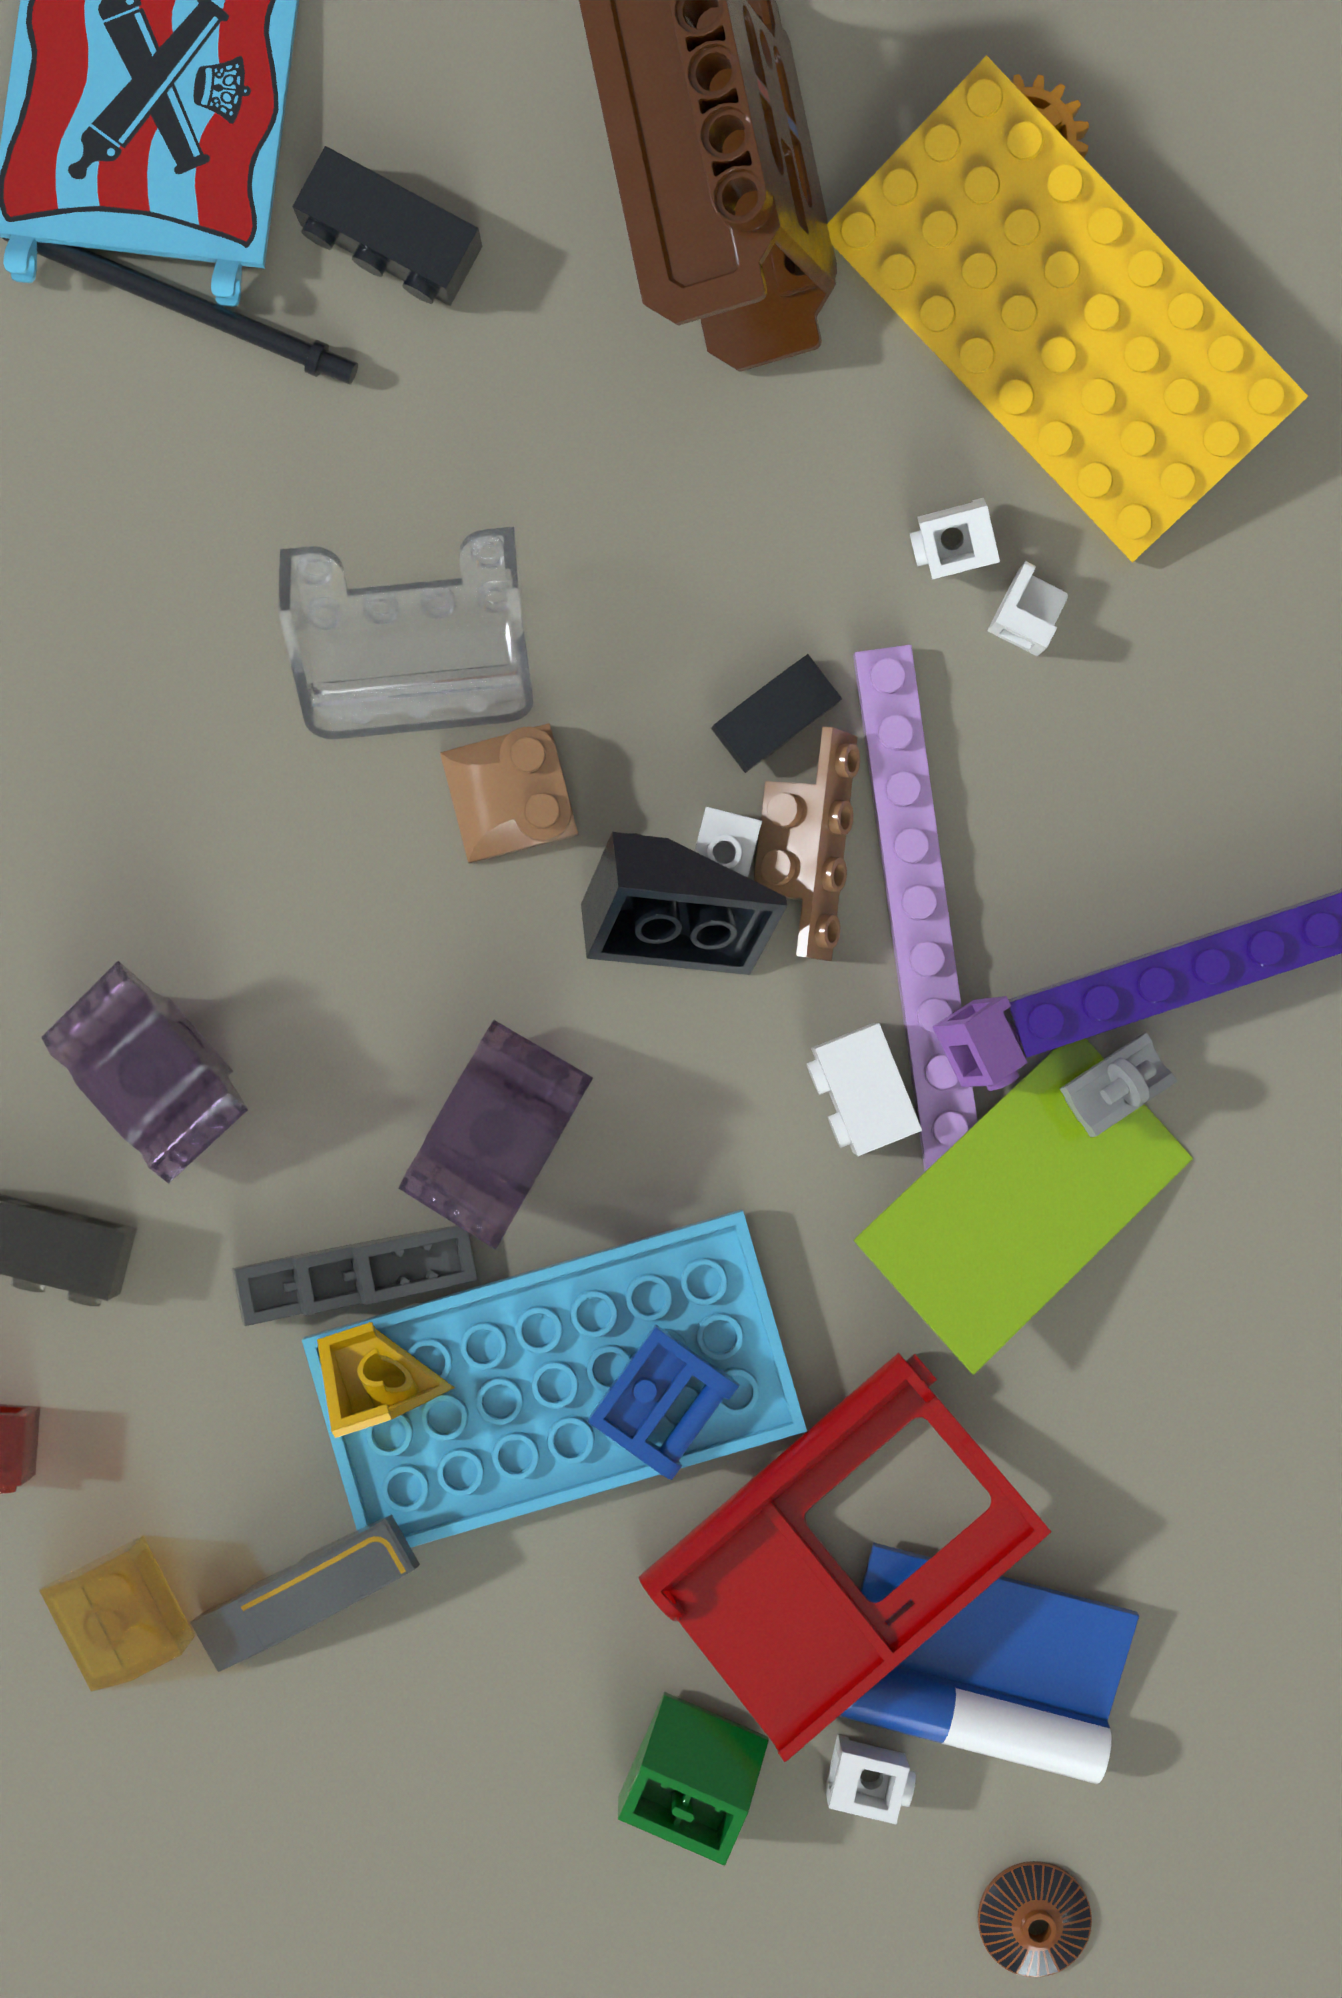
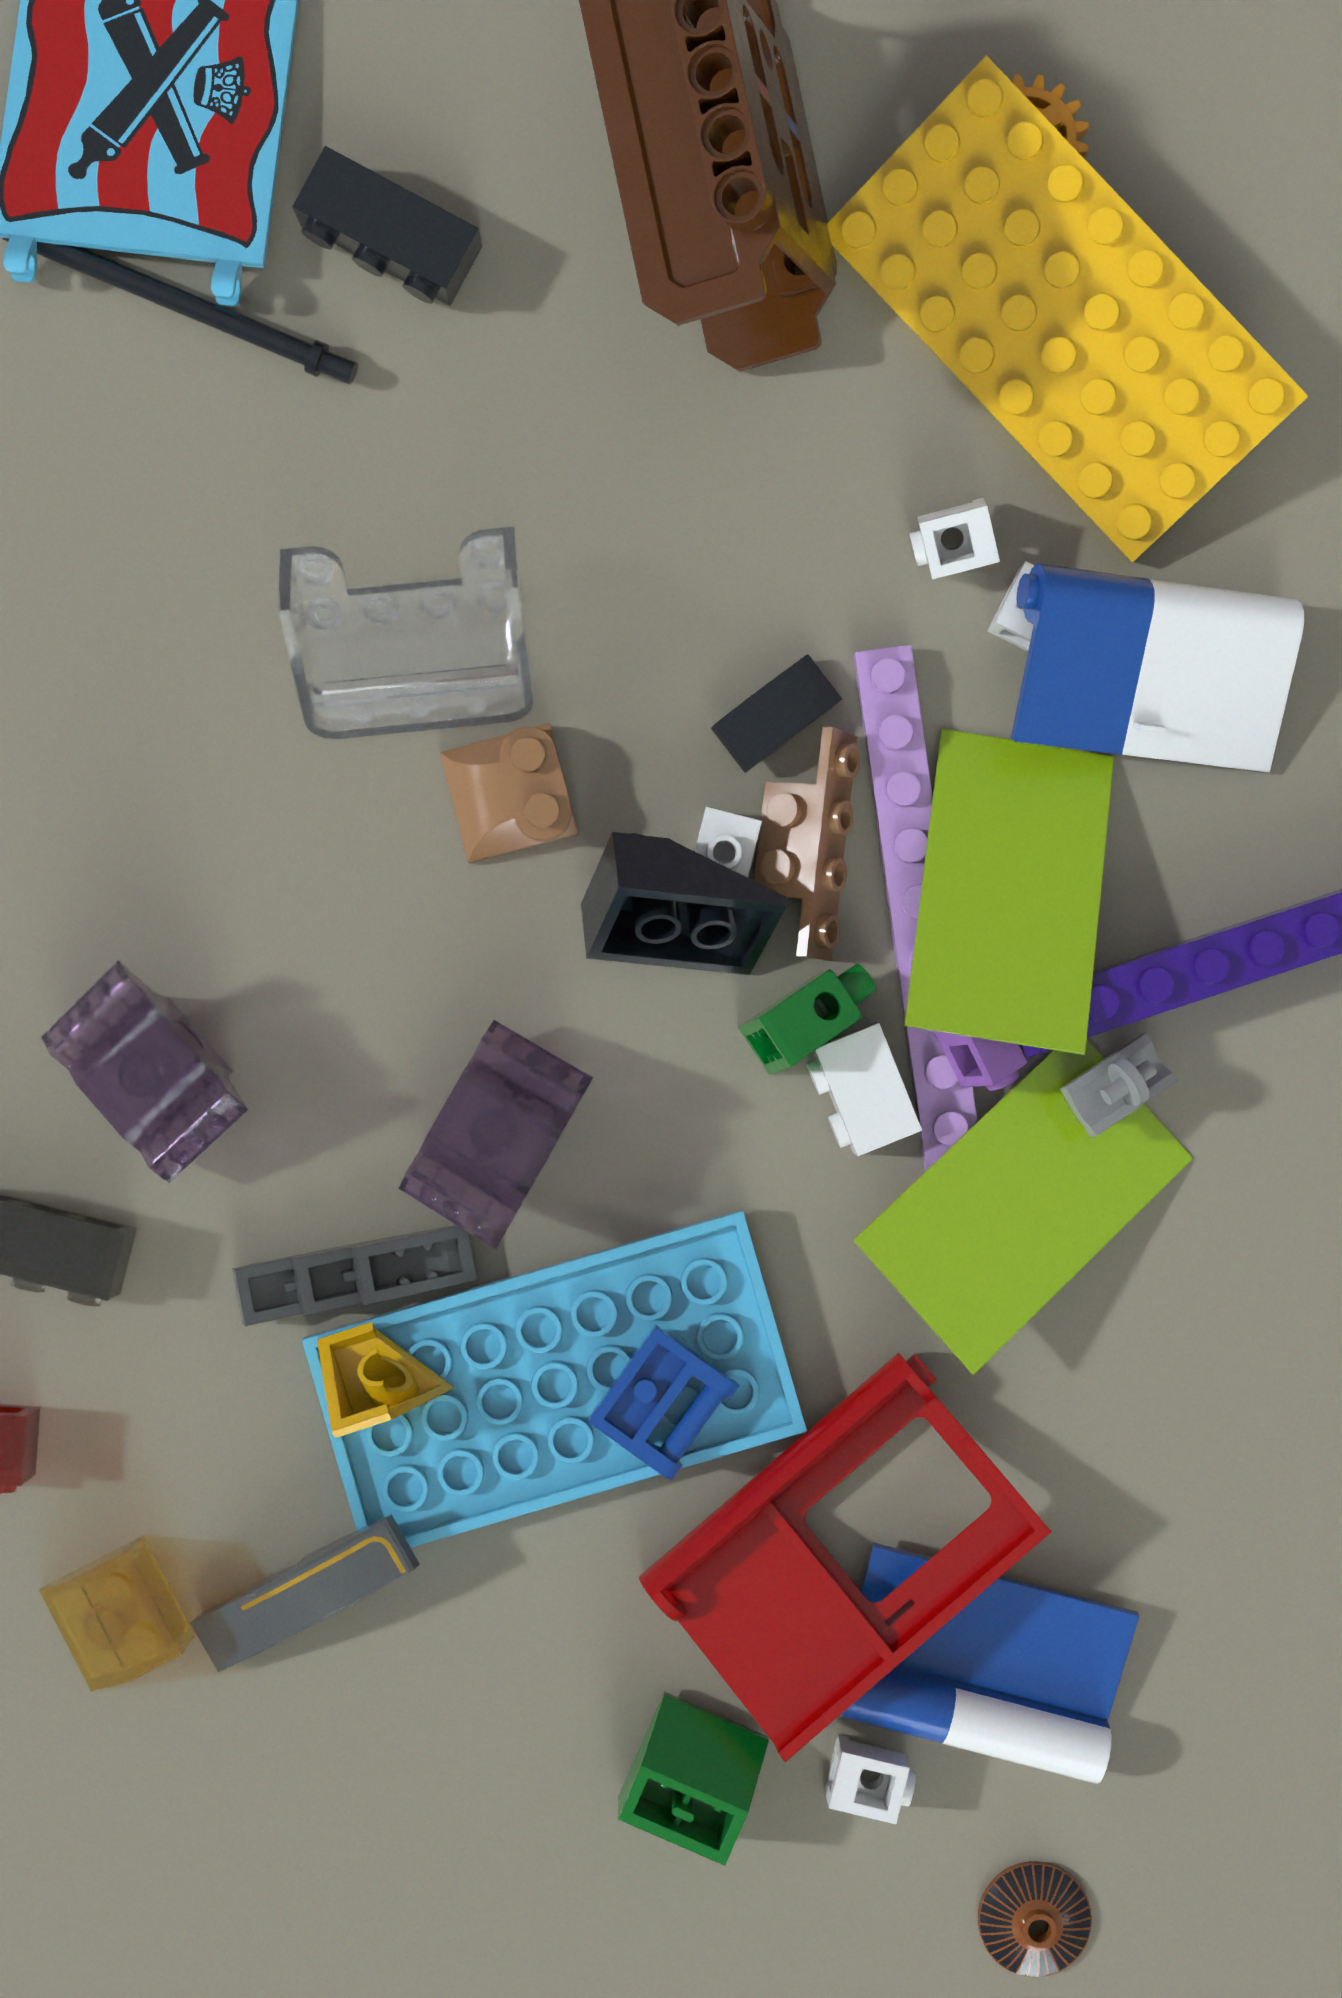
none -> green torso [738,963,876,1075]
none -> lime piece [904,728,1114,1055]
none -> door [1011,564,1305,773]

